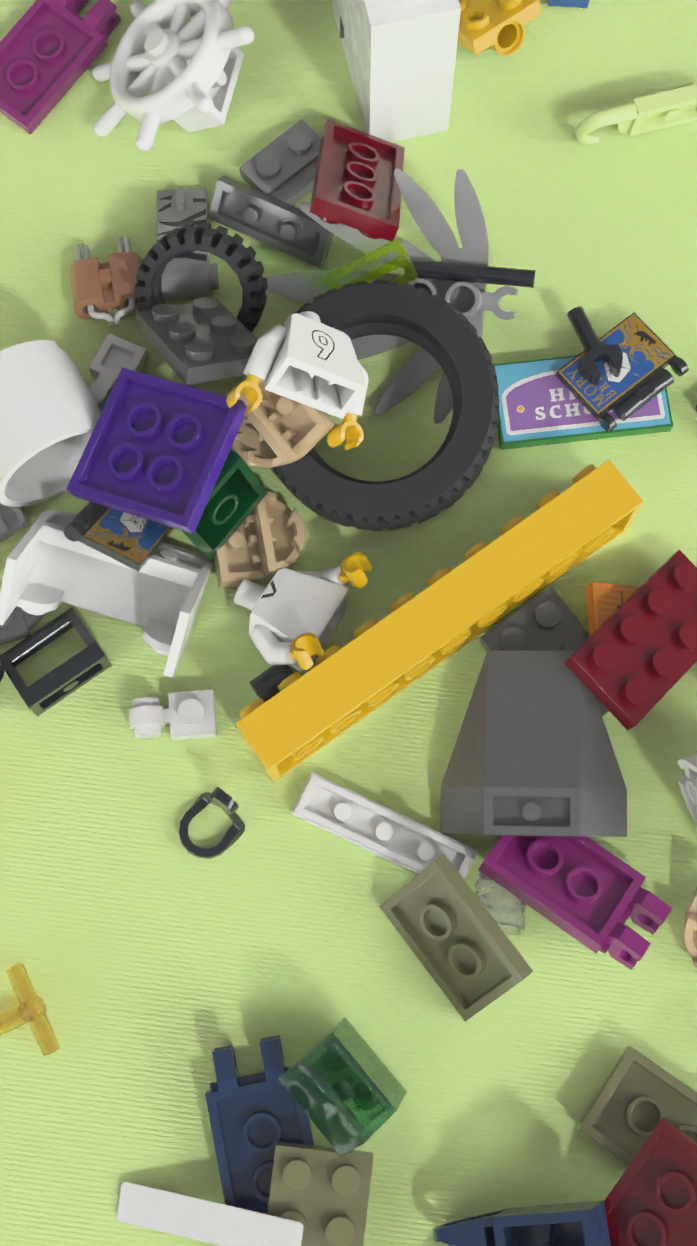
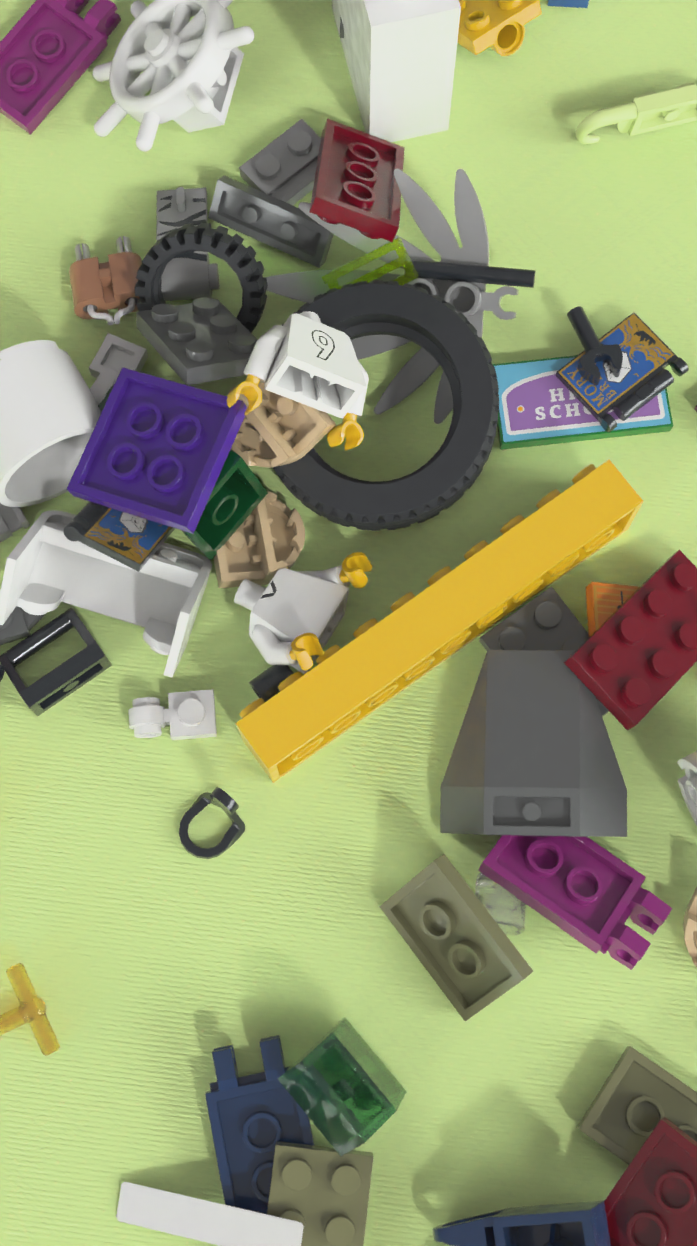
white tile [292,772,478,880] -> none

